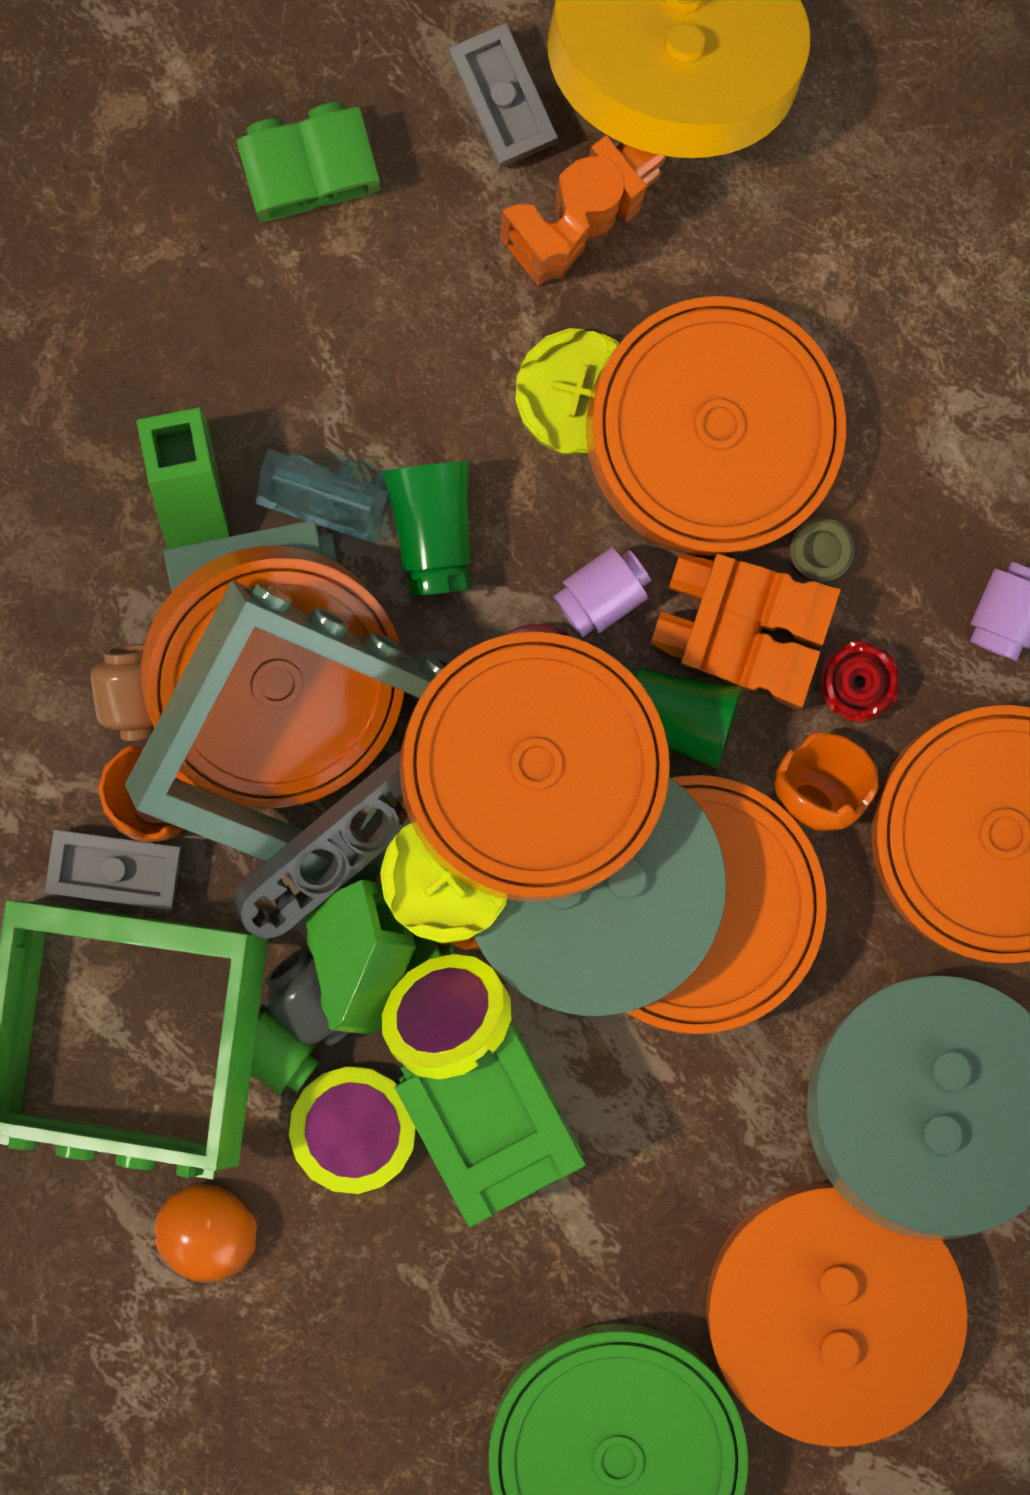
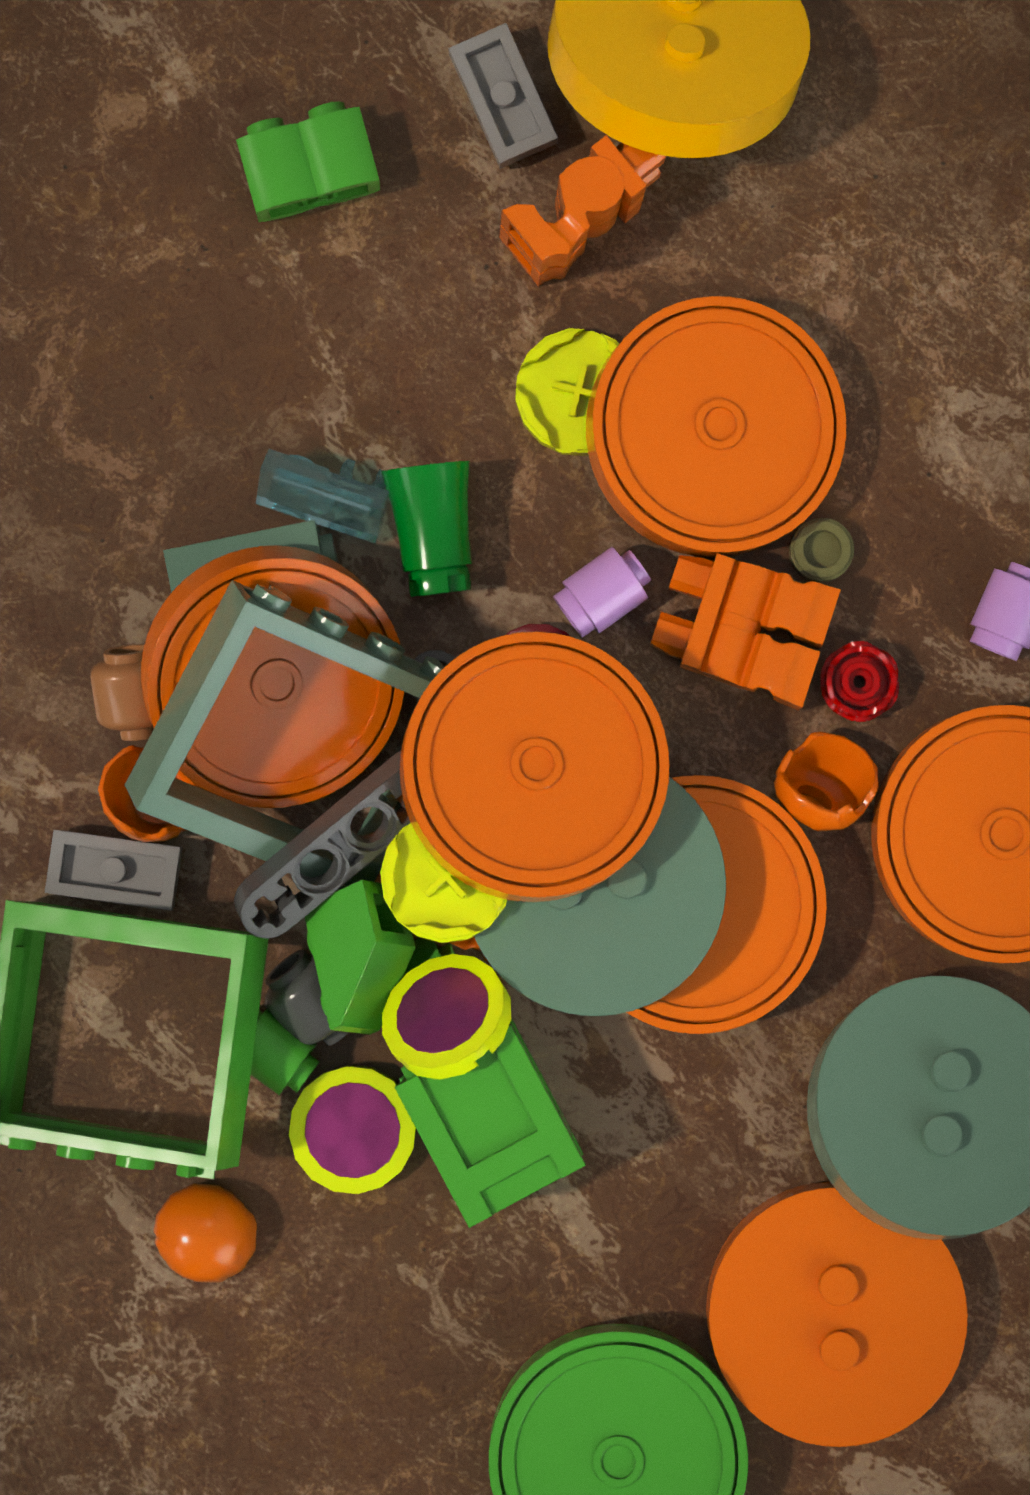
bright green slope [136,407,231,549] -> none
green plant [623,665,742,772] -> none

